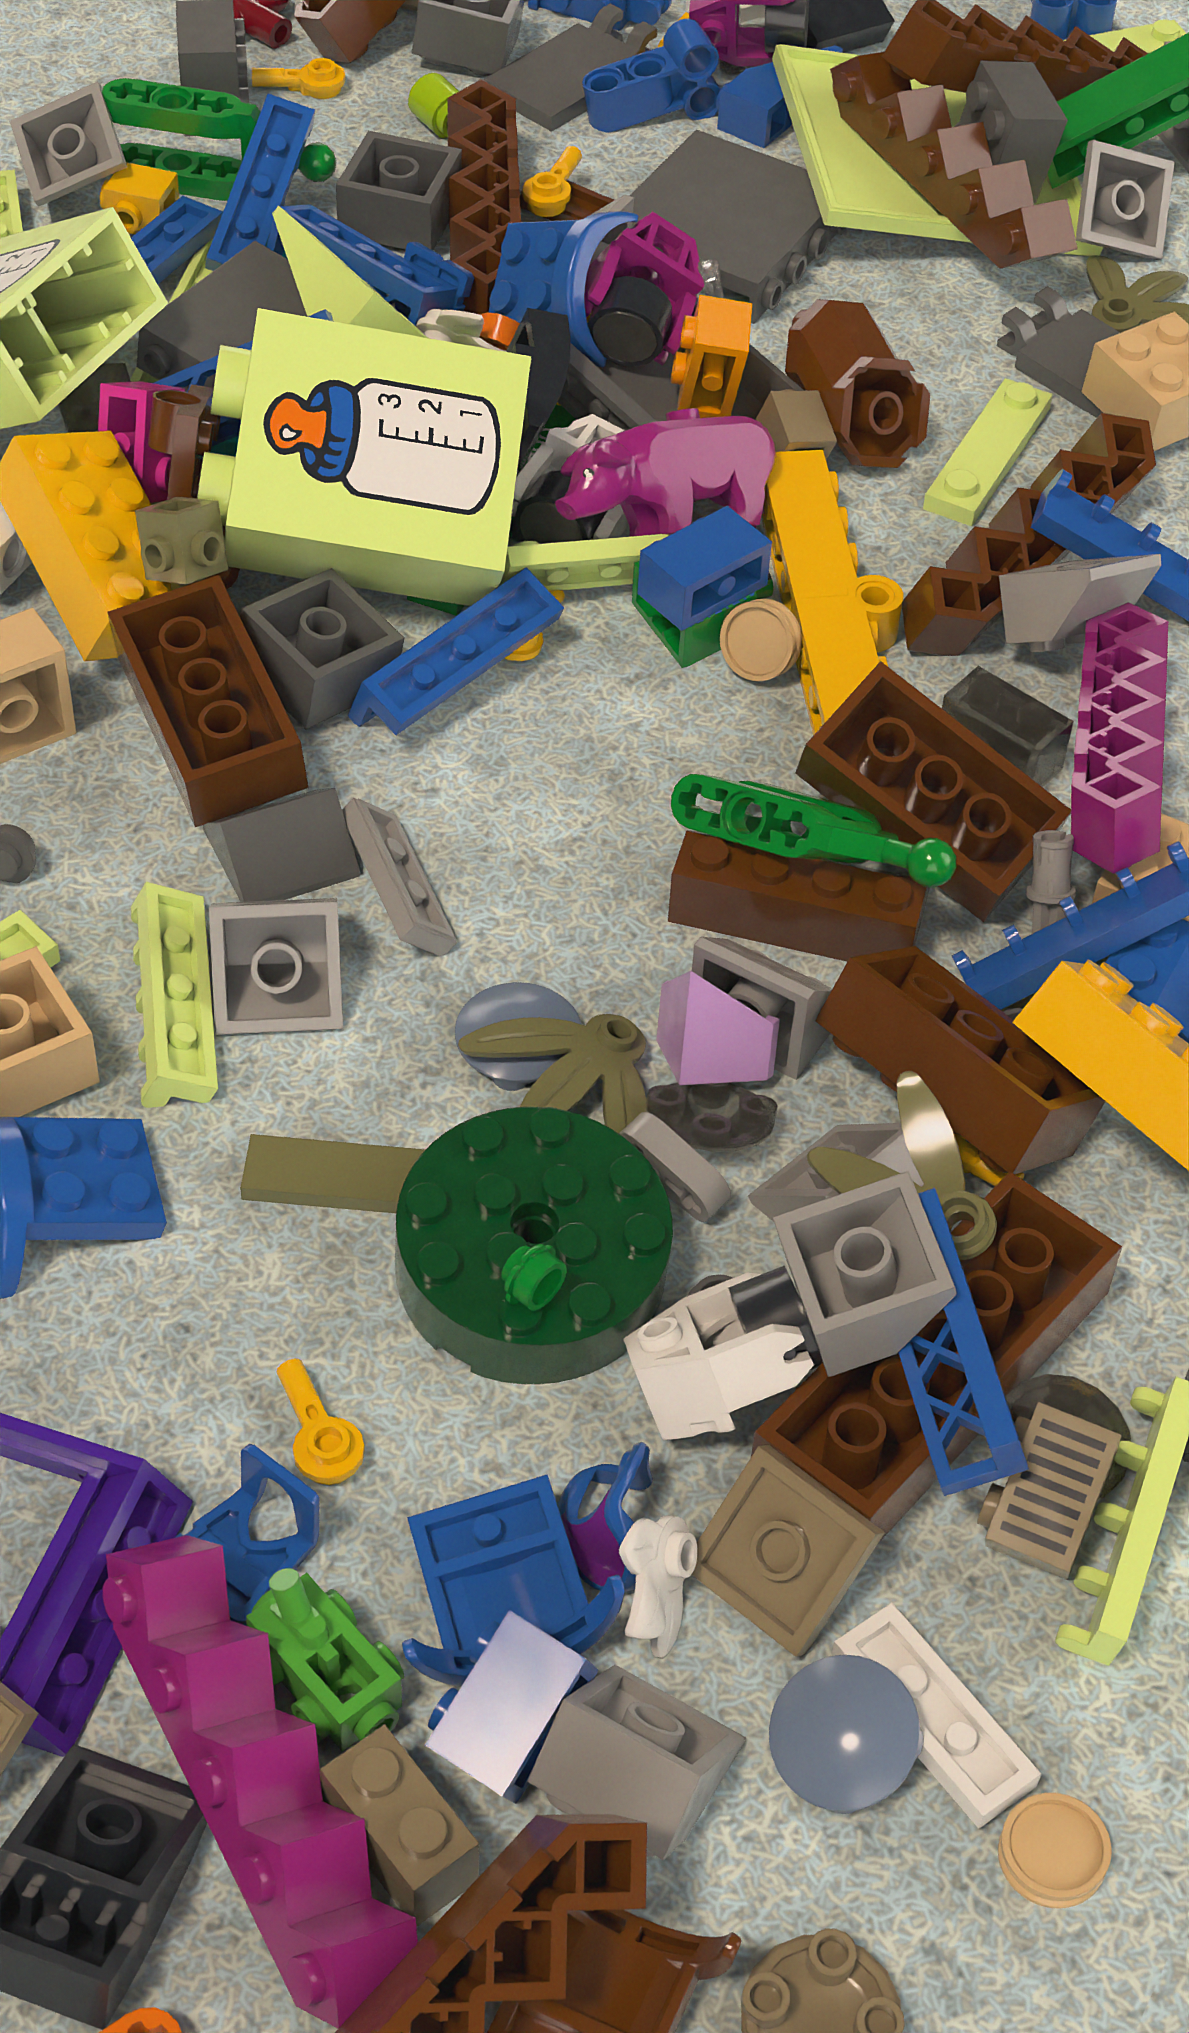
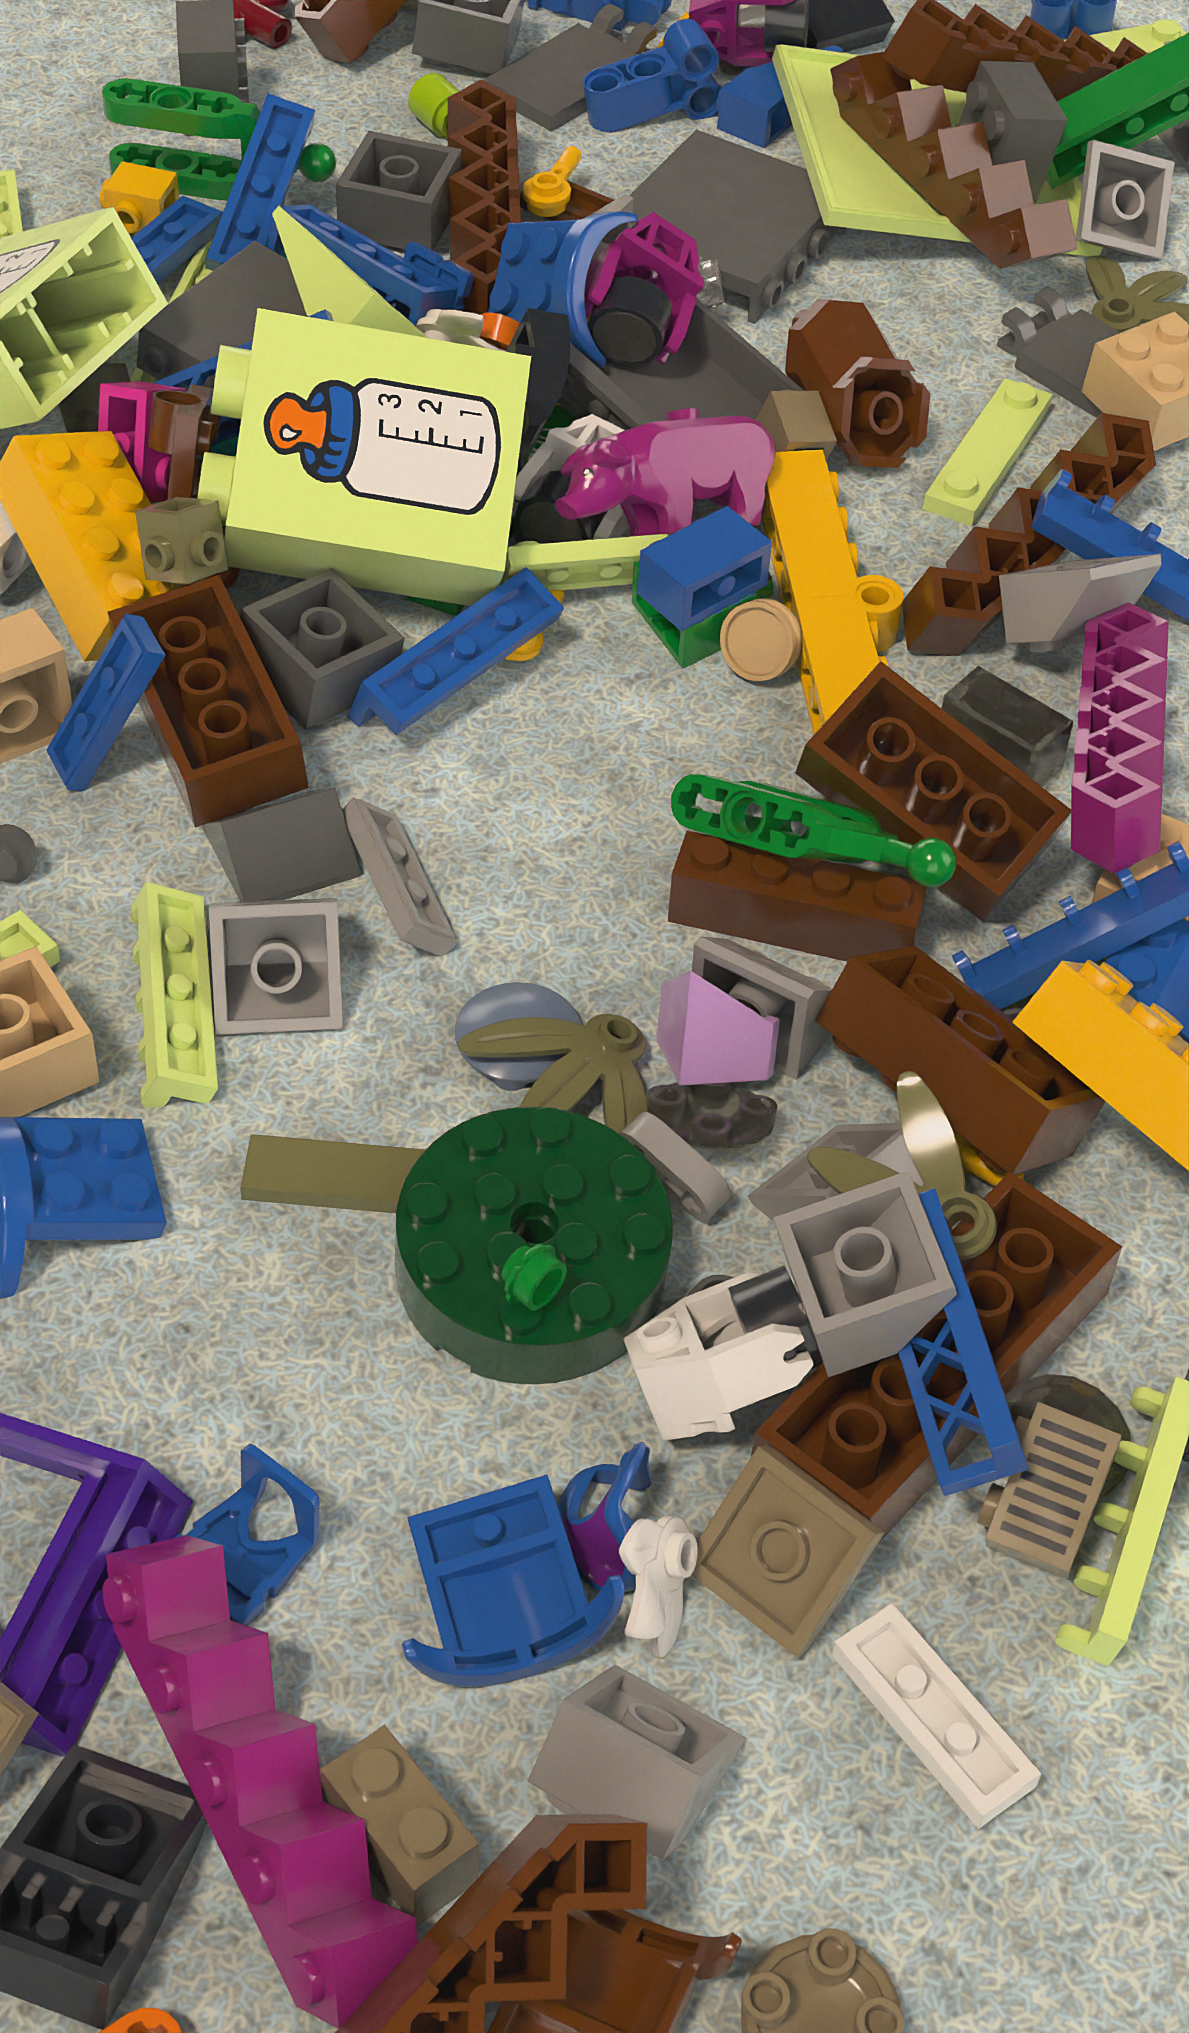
light grey slope [10,81,127,207] -> none
bright green brick [246,1568,404,1752] -> none
yellow plate [252,58,346,99] -> none
yellow plate [277,1358,365,1485] -> none
brick [425,1610,599,1804] -> none
light orange brick [671,295,752,418] -> none
sand blue dish [769,1655,924,1814] -> none
tan piece [998,1793,1111,1908] -> none
light grey axle [1026,830,1076,934] -> none
none -> blue tile [46,614,165,792]

